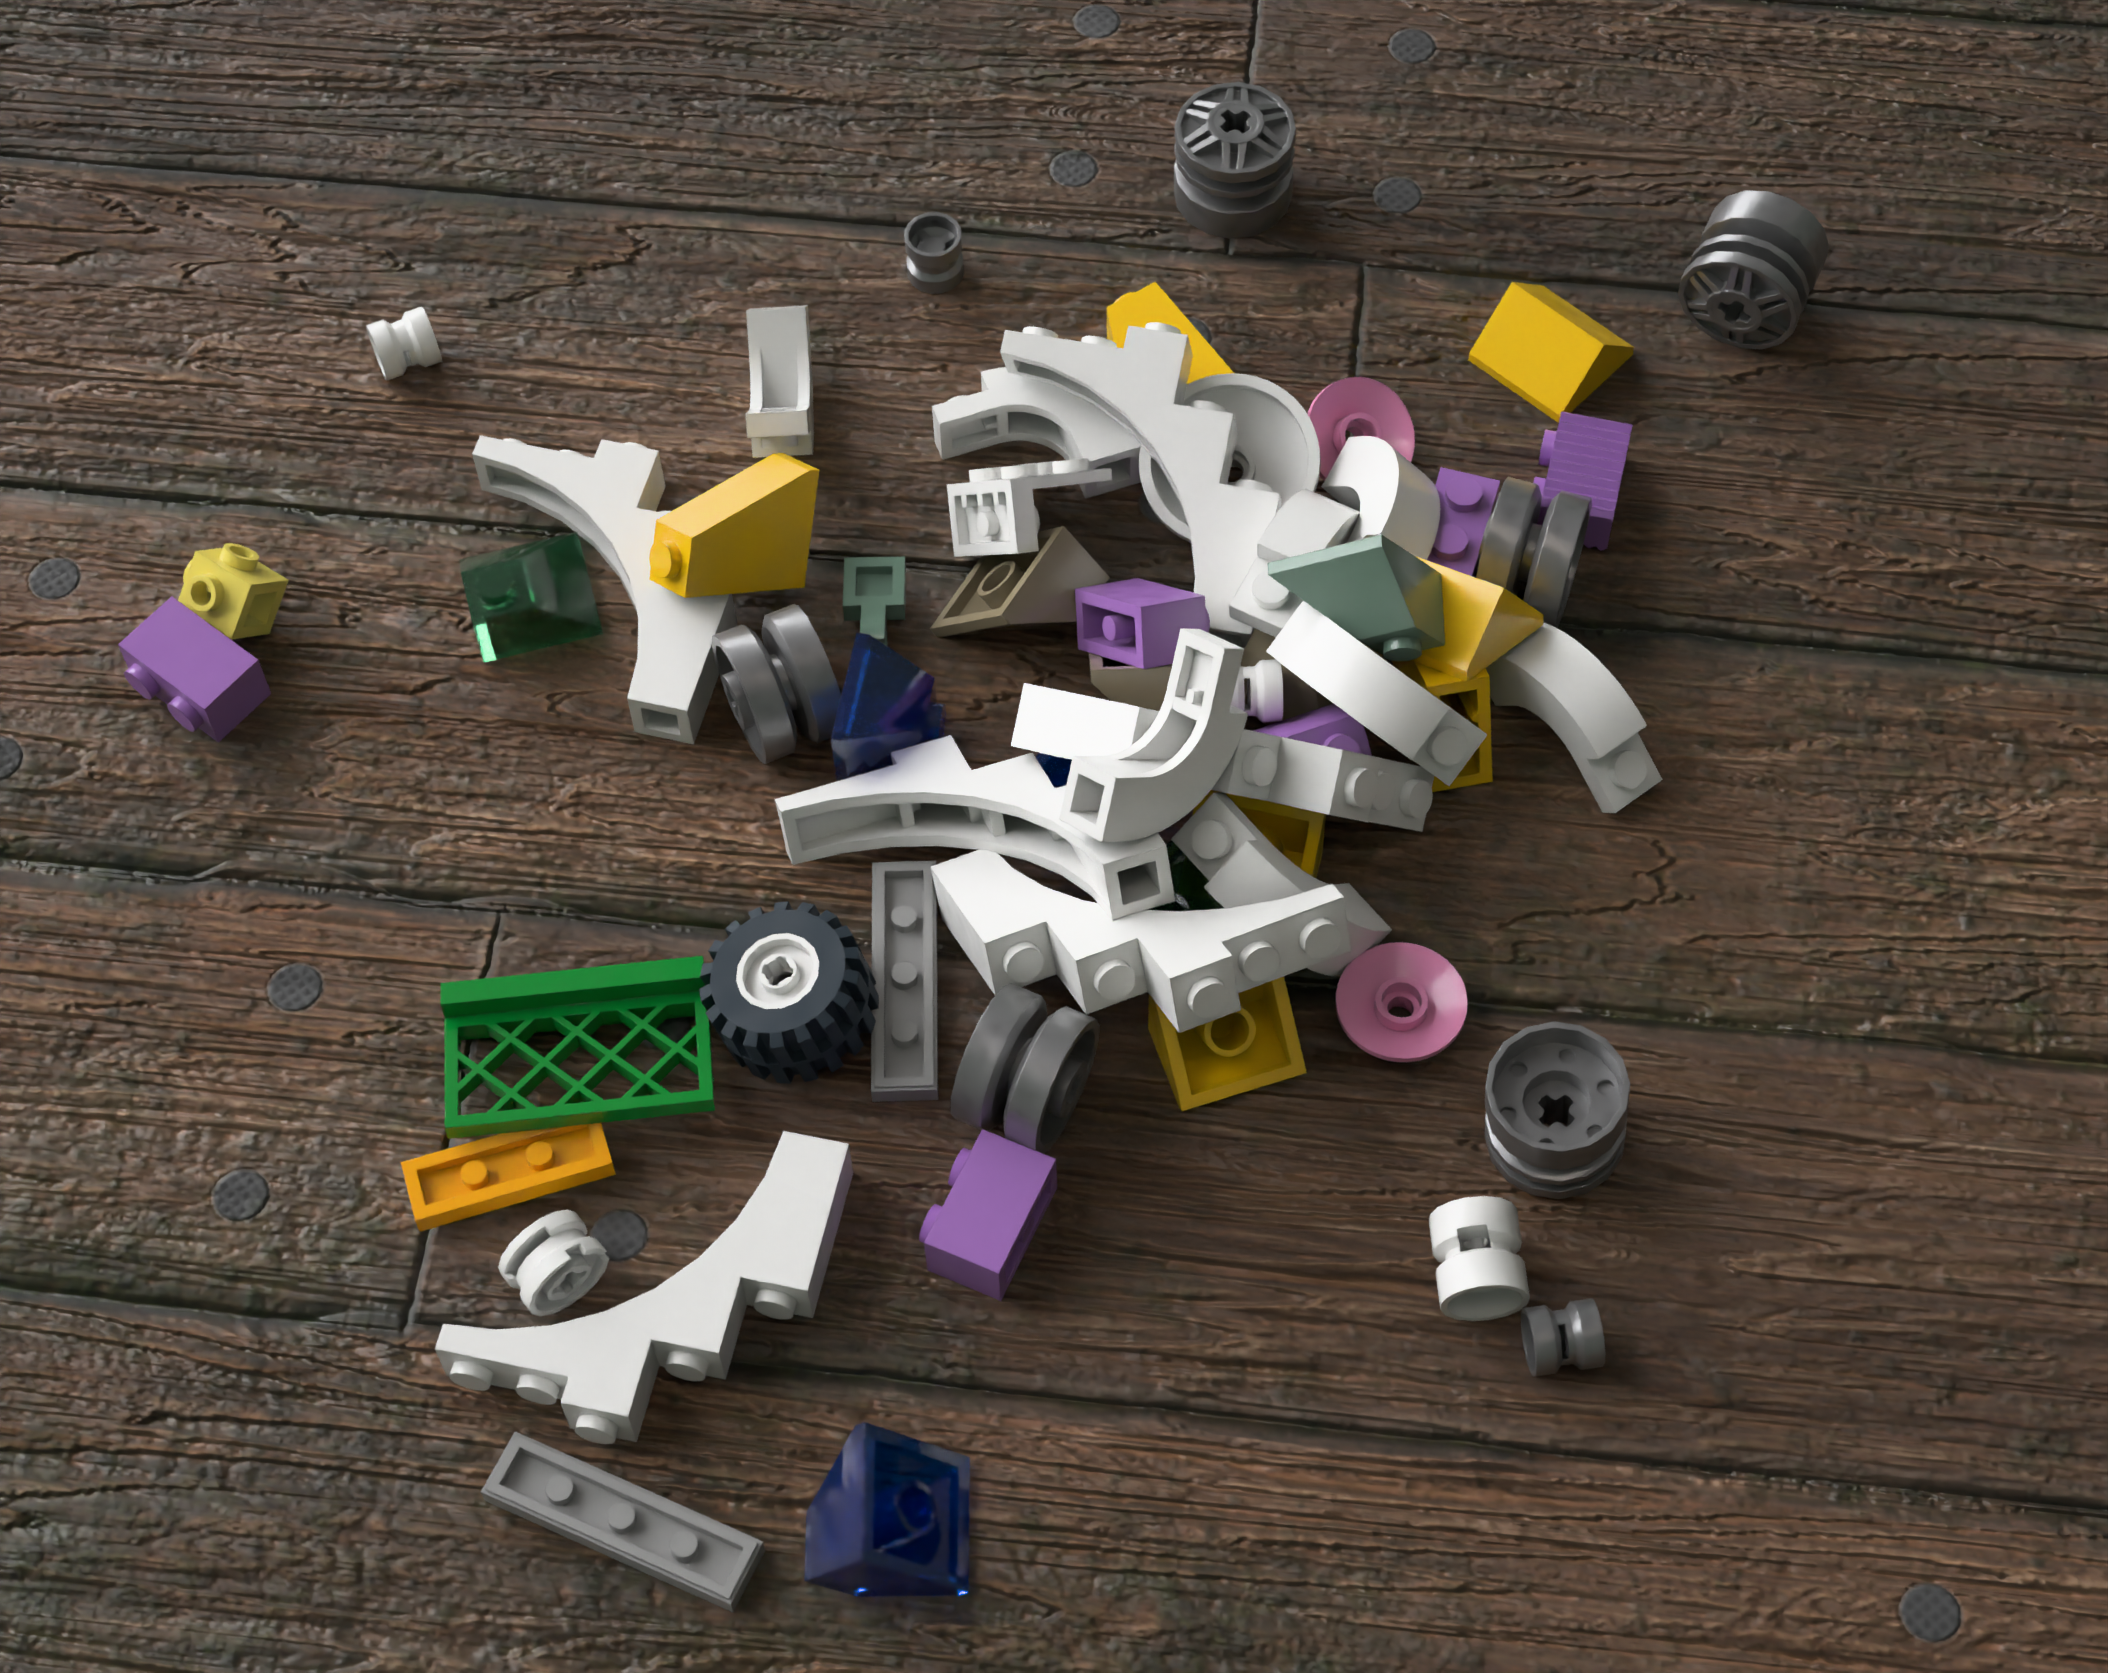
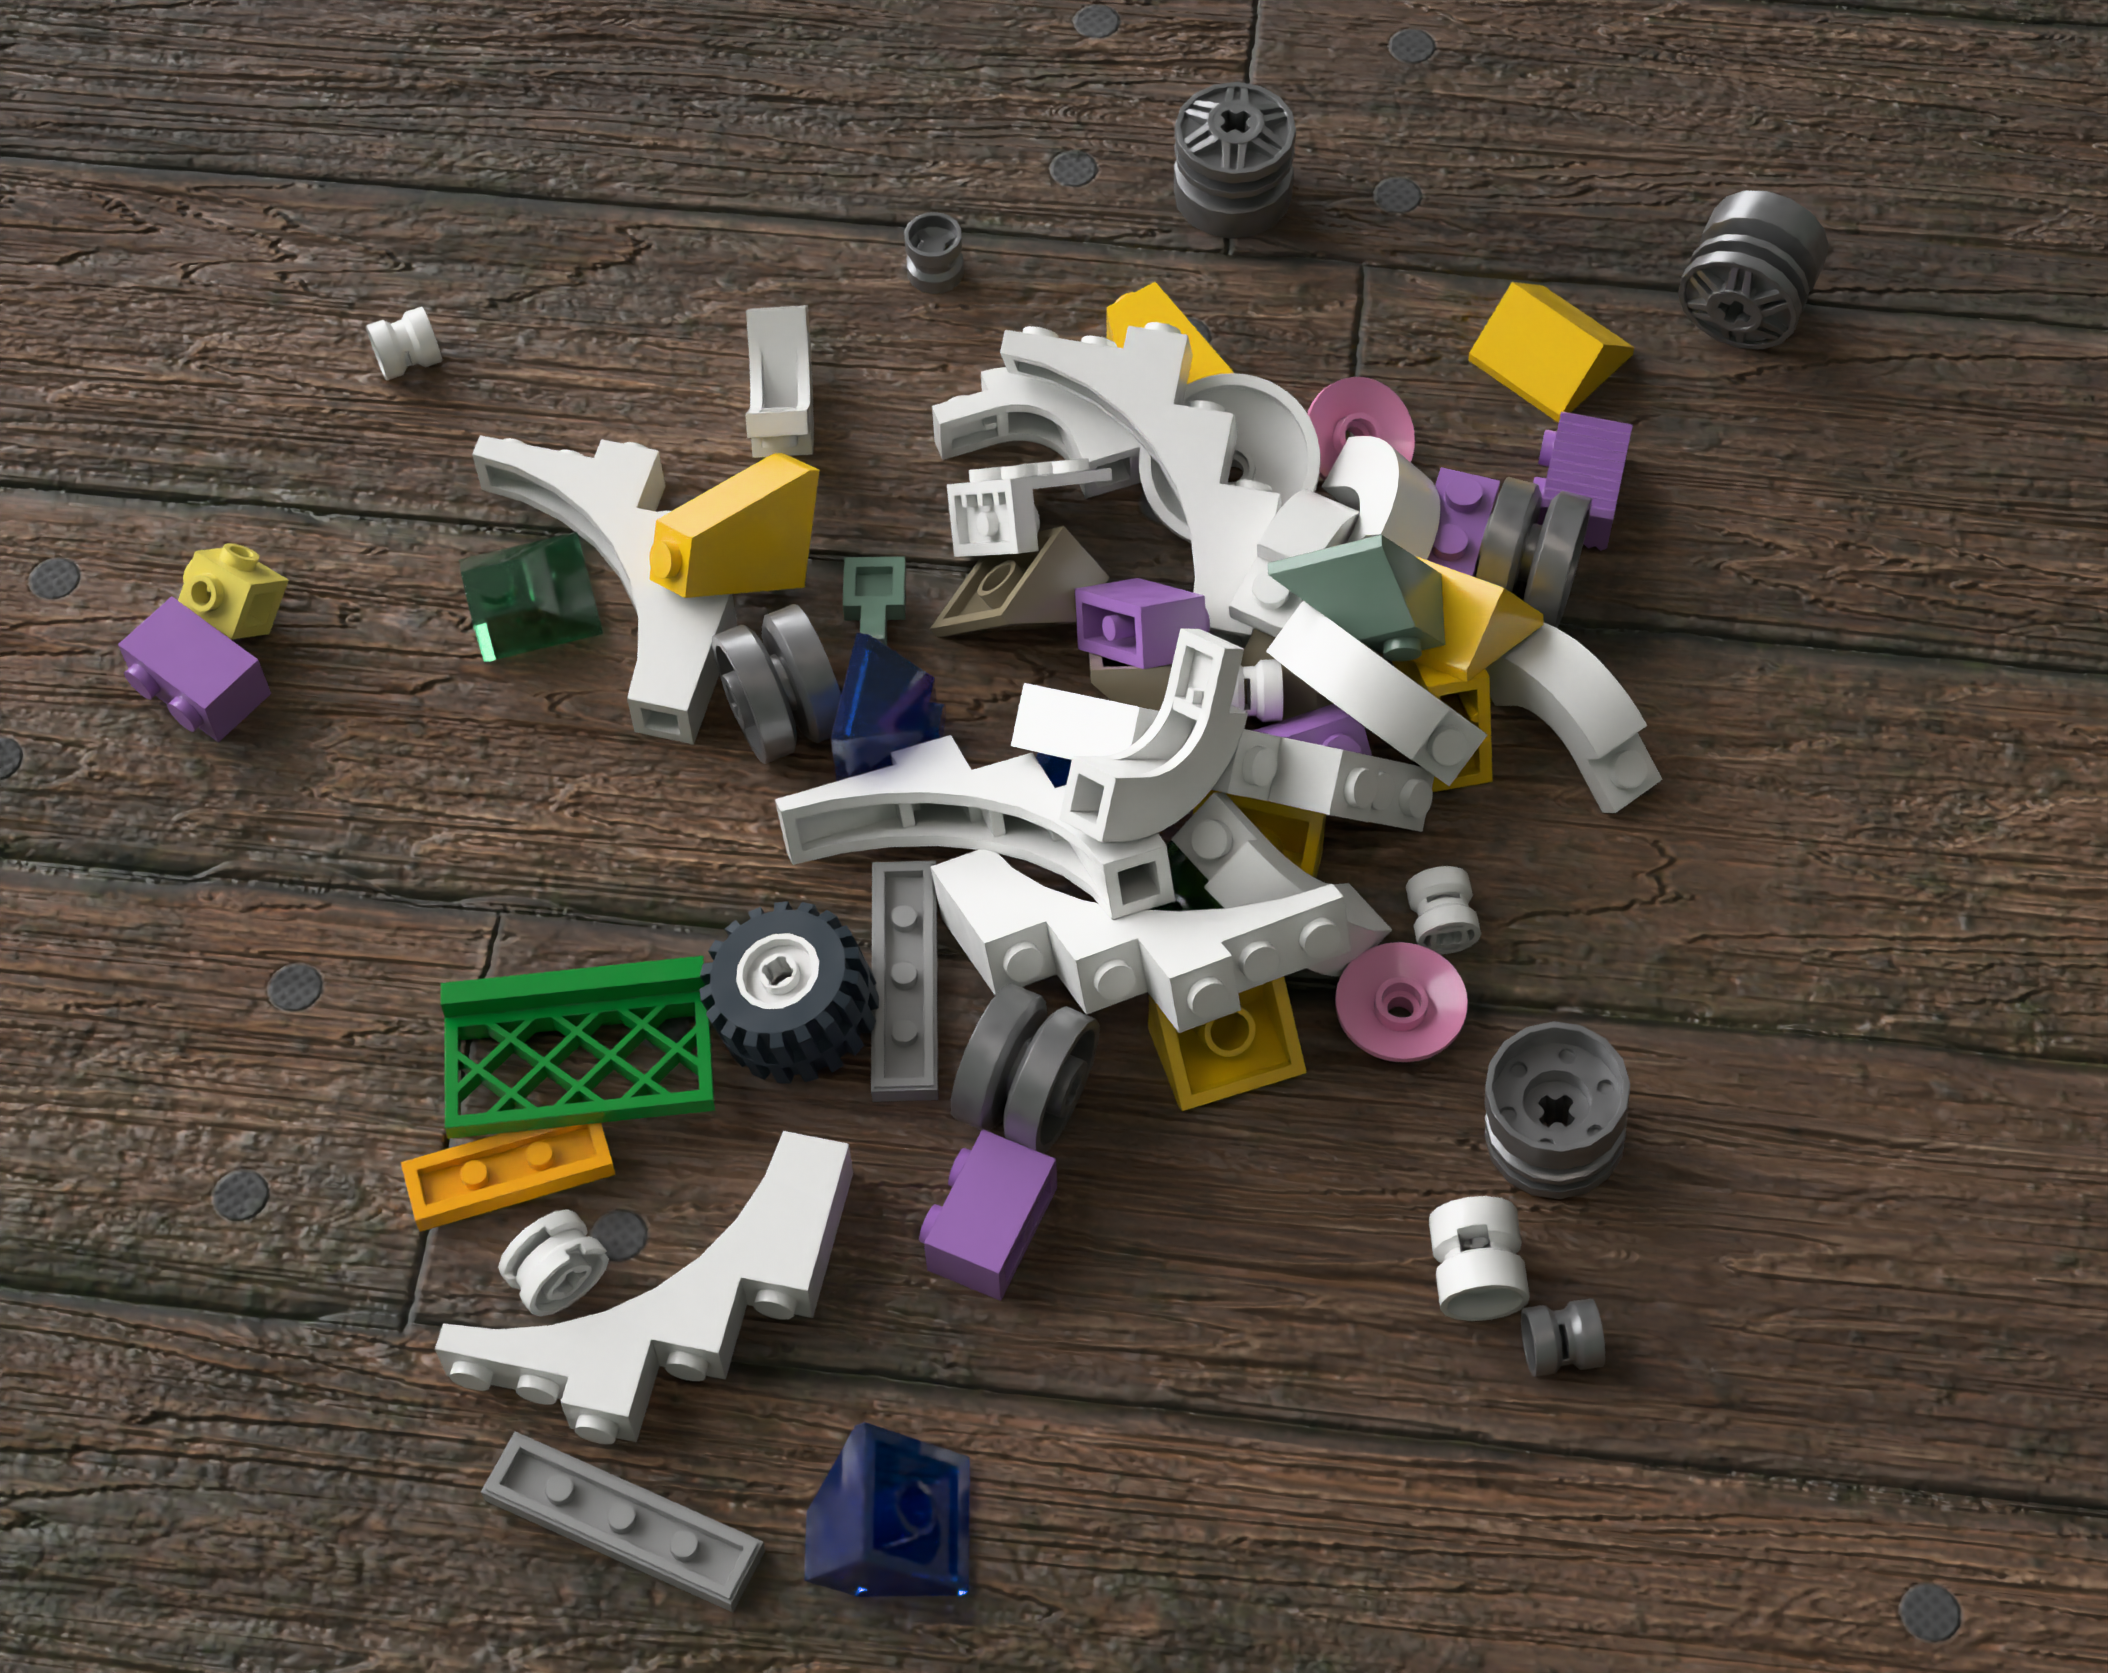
none -> white wheel [1406,866,1481,954]

